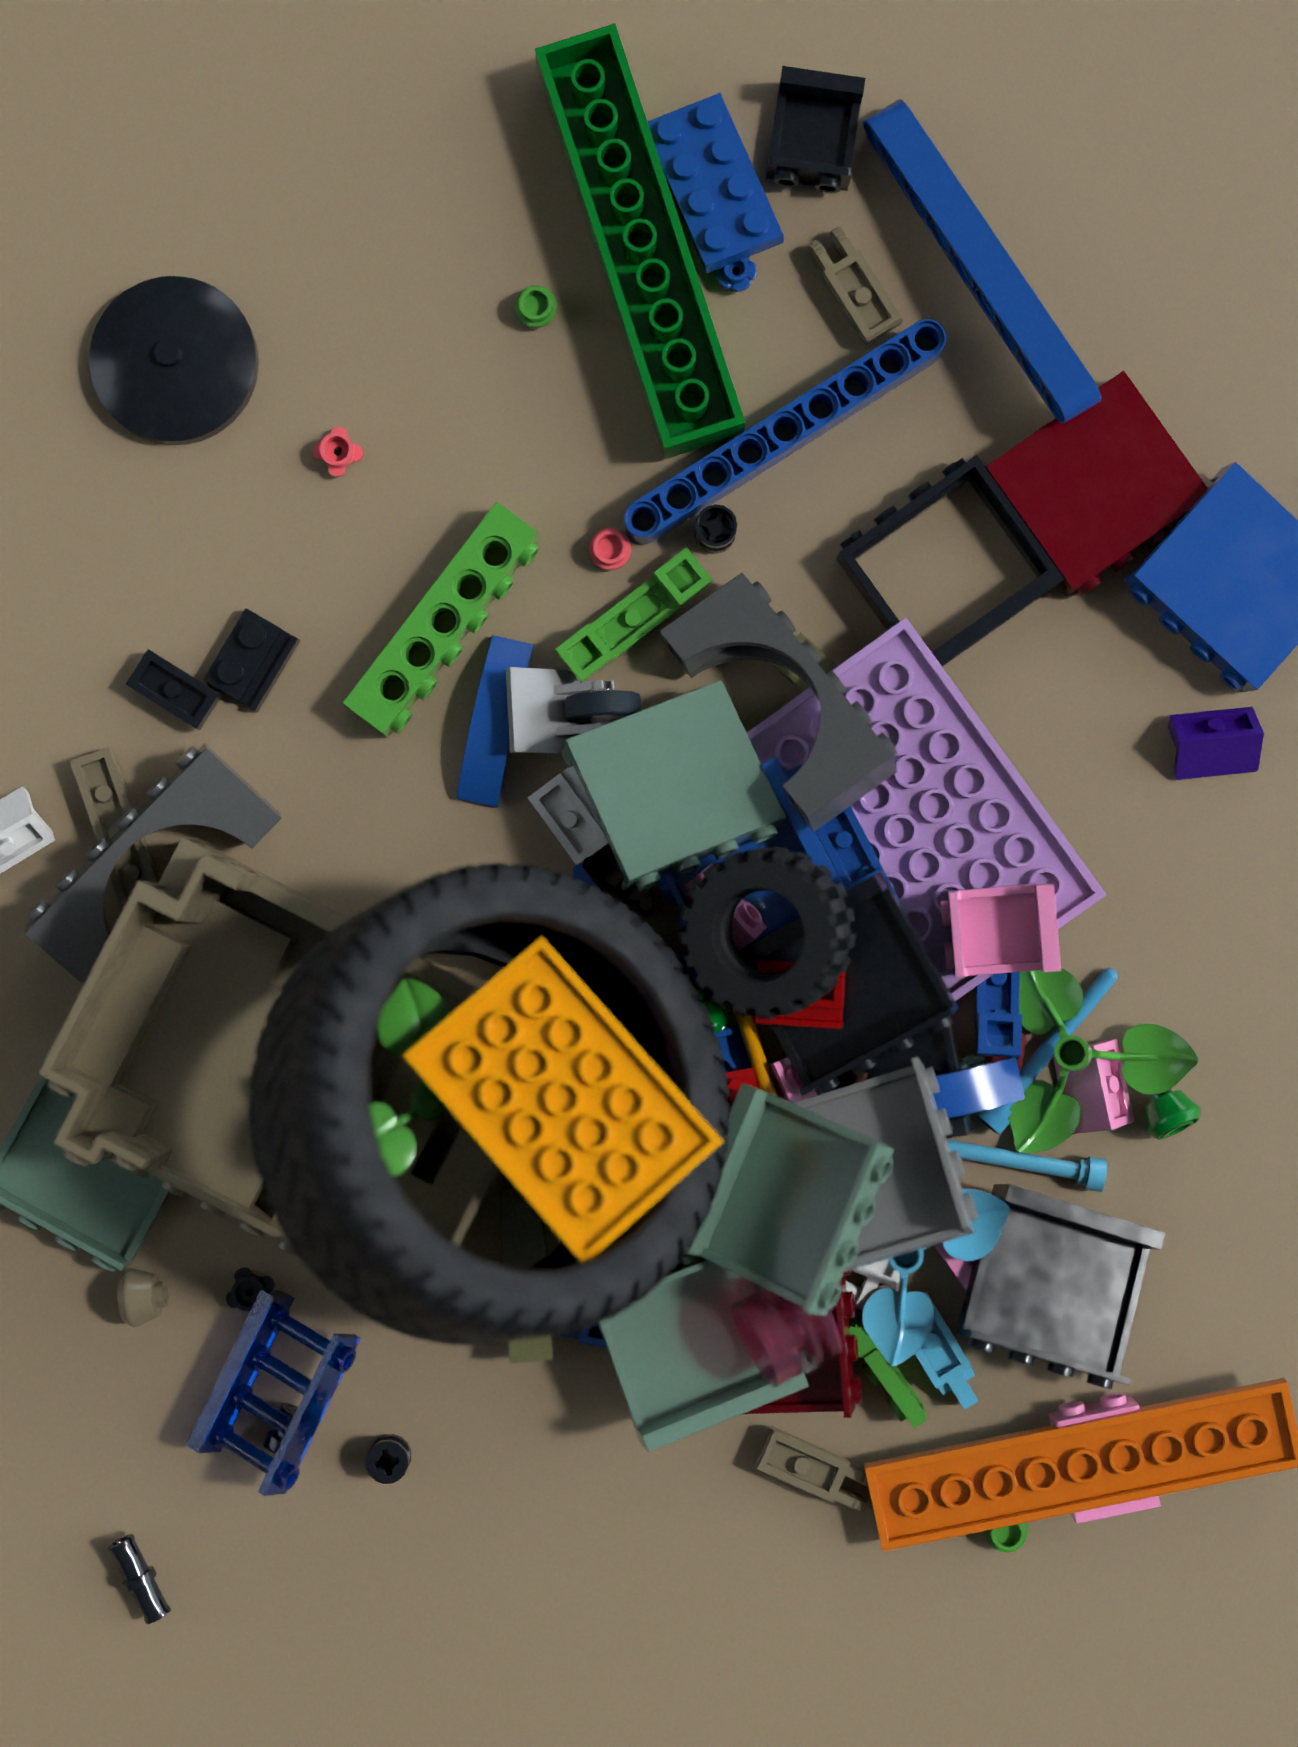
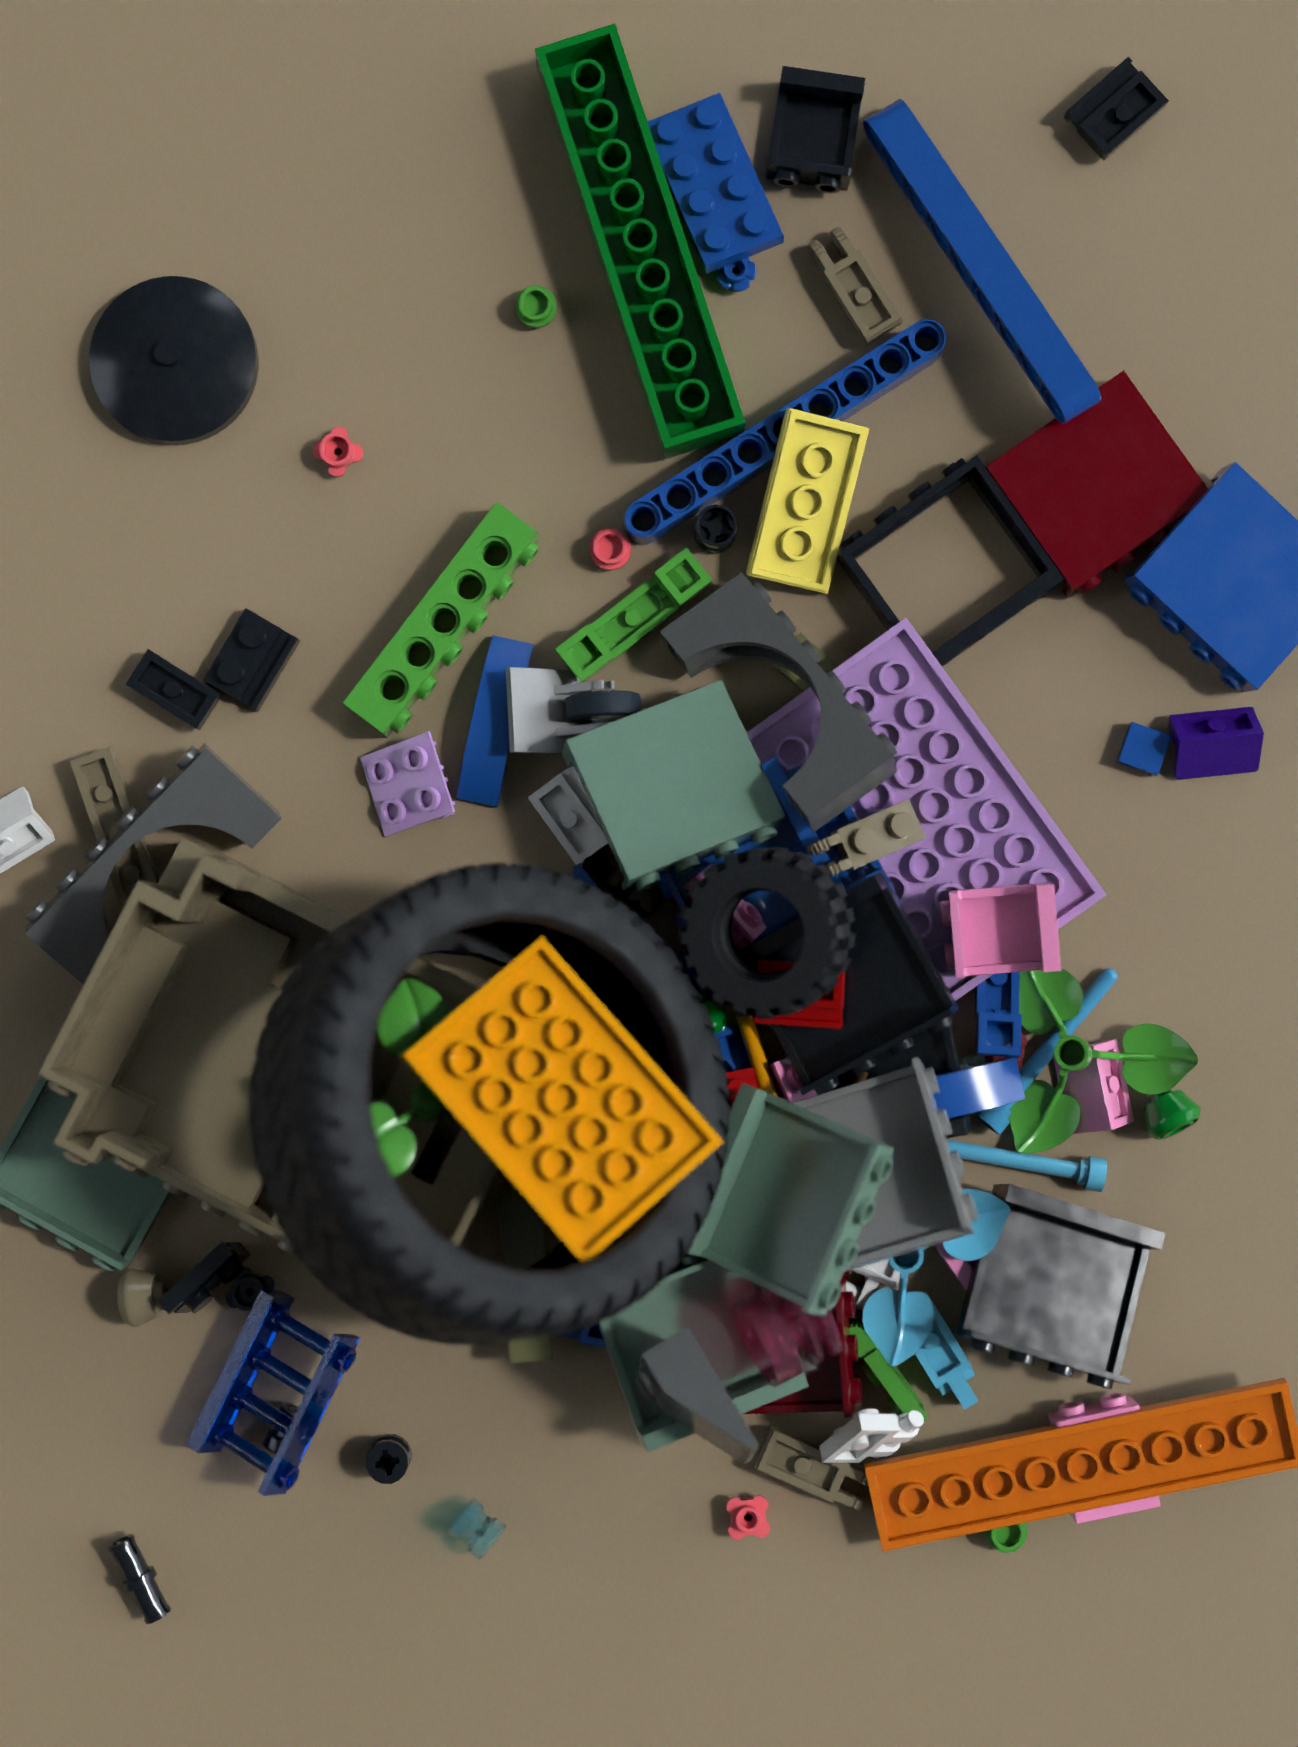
none -> black plate [158,1242,251,1314]
none -> lavender hinge [360,731,456,837]
none -> clear light blue wheel [446,1498,506,1560]
none -> dark grey slope [636,1327,759,1465]
none -> coral plate [726,1495,770,1540]
none -> light yellow tile [745,408,870,594]
none -> dark tan hinge [806,799,926,876]
none -> white plate [819,1409,924,1463]
none -> black plate [1064,56,1169,161]
none -> blue tile [1116,722,1172,776]

